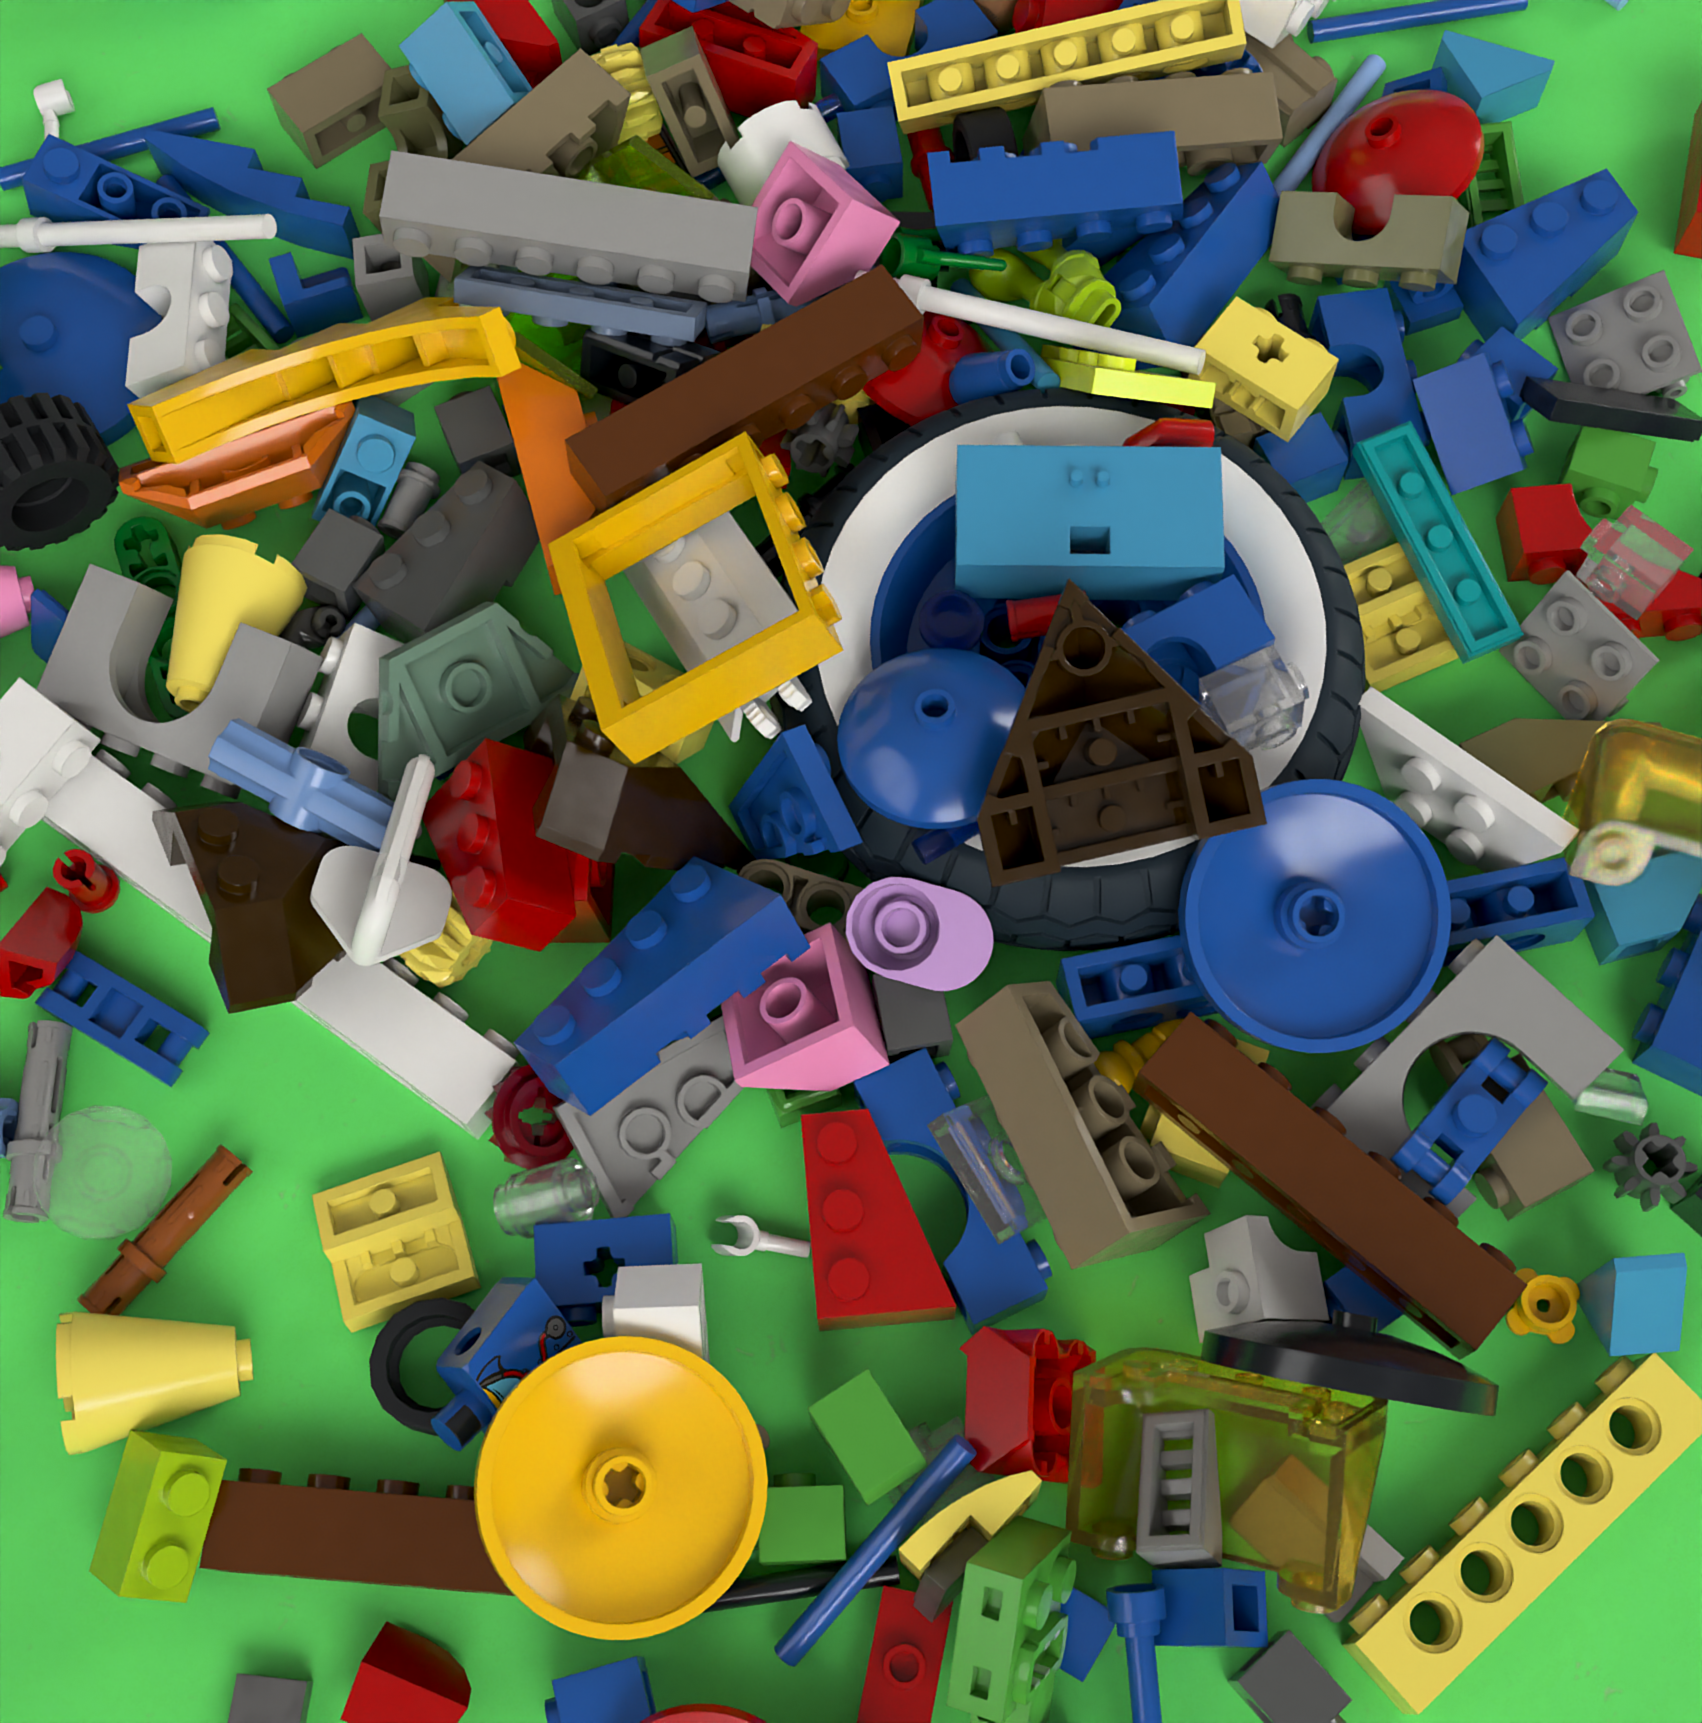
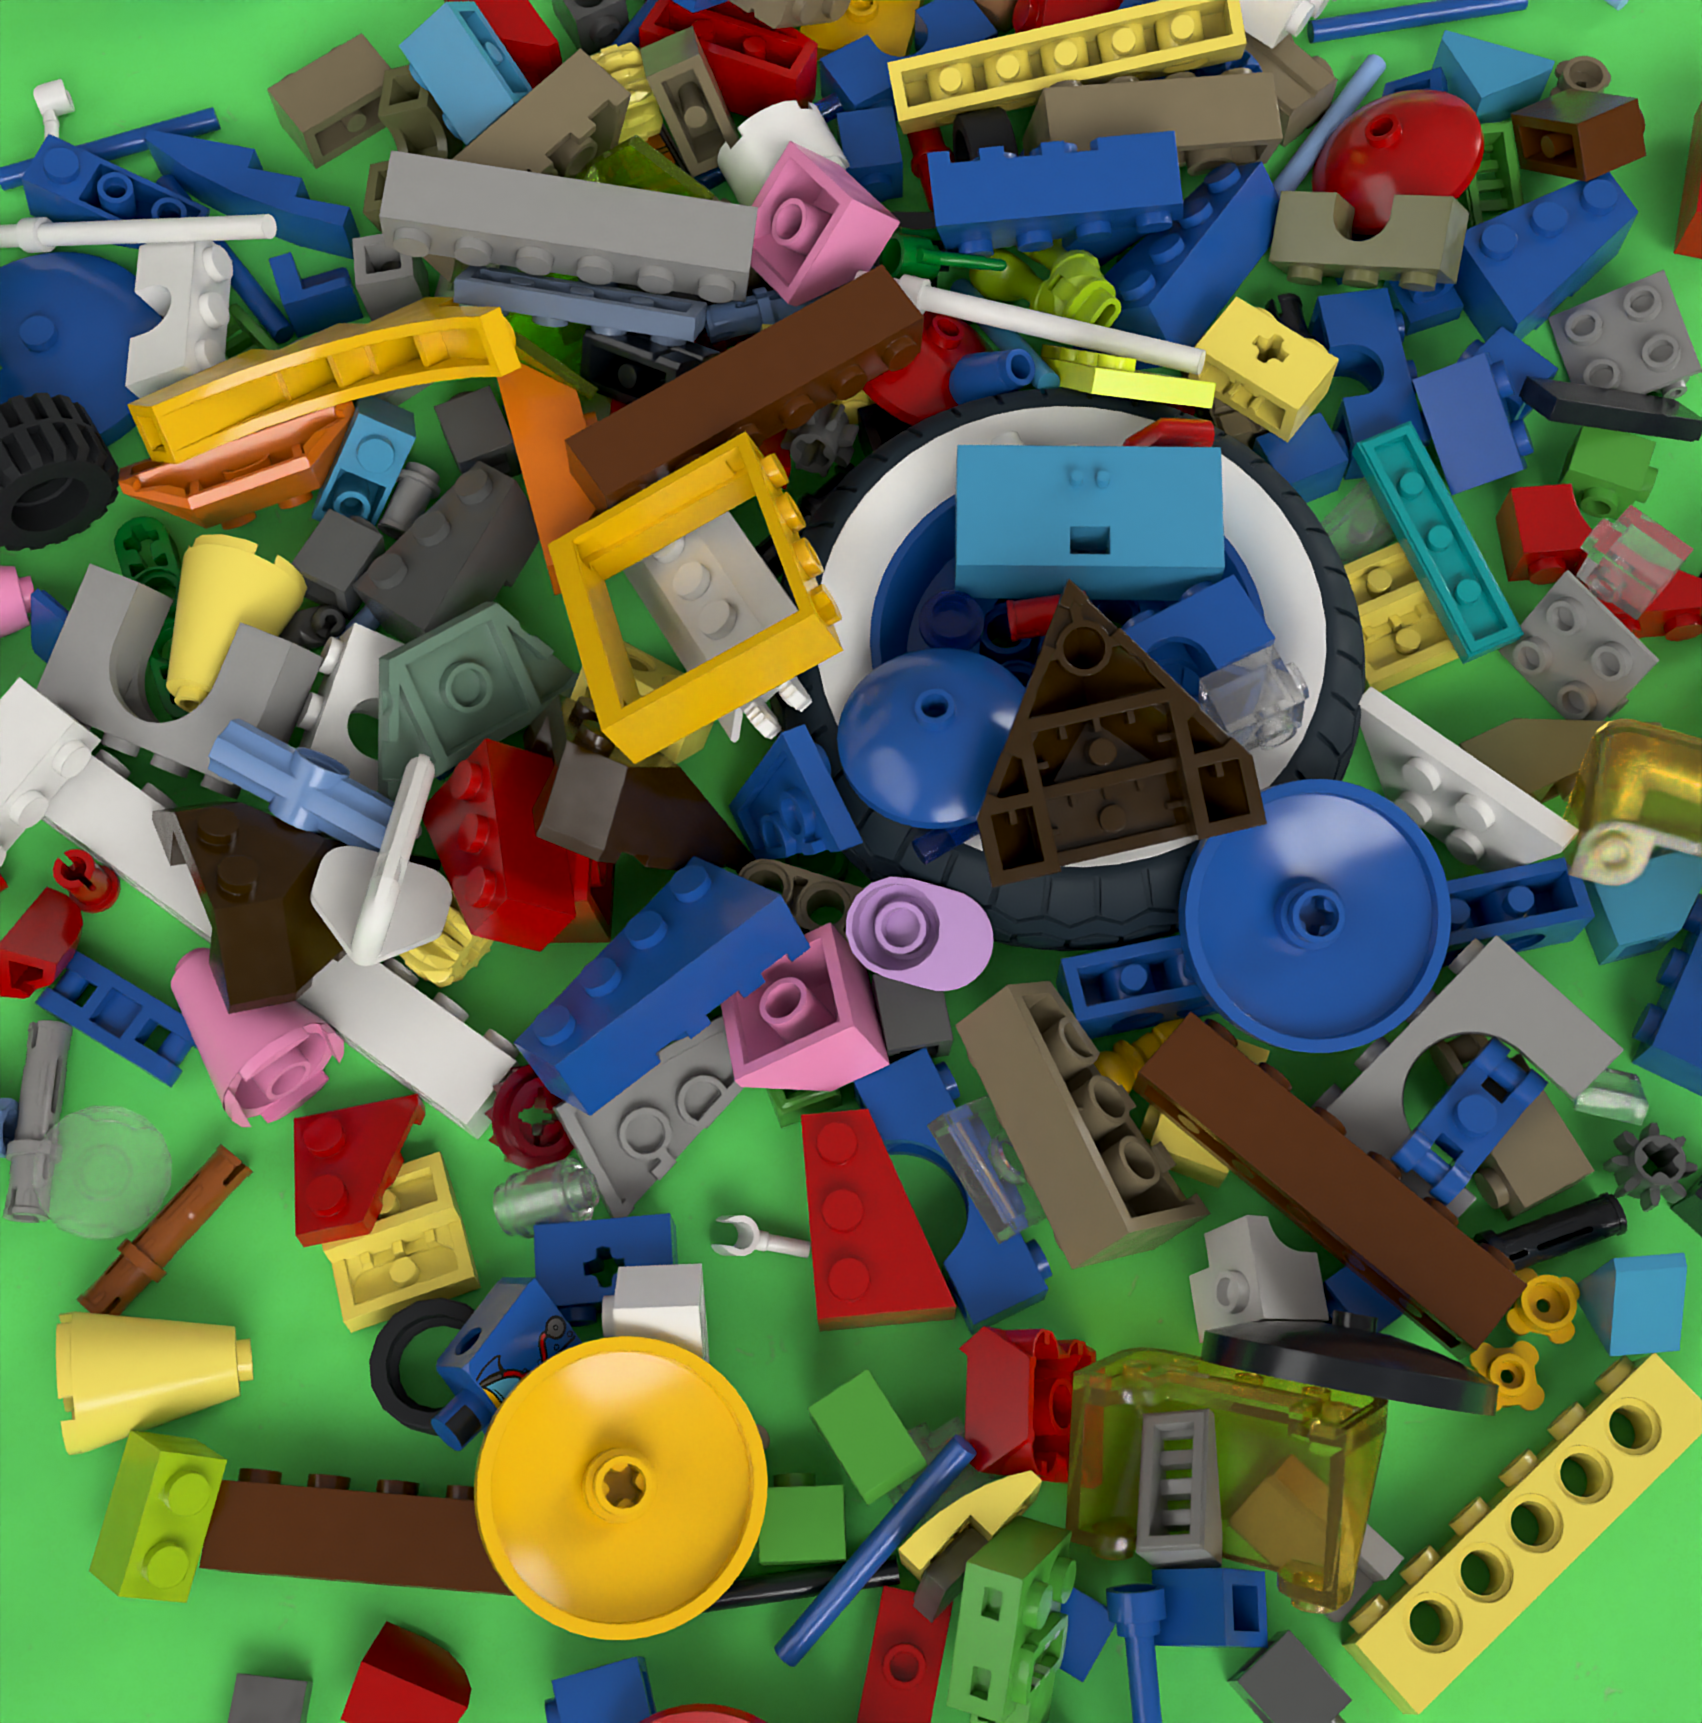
none -> bright pink cone [171,947,344,1127]
none -> red wing [294,1094,425,1247]
none -> yellow plate [1469,1341,1545,1412]
none -> black pin [1474,1192,1627,1272]
none -> reddish brown brick [1511,89,1646,182]
none -> dark tan plate [1549,56,1611,97]

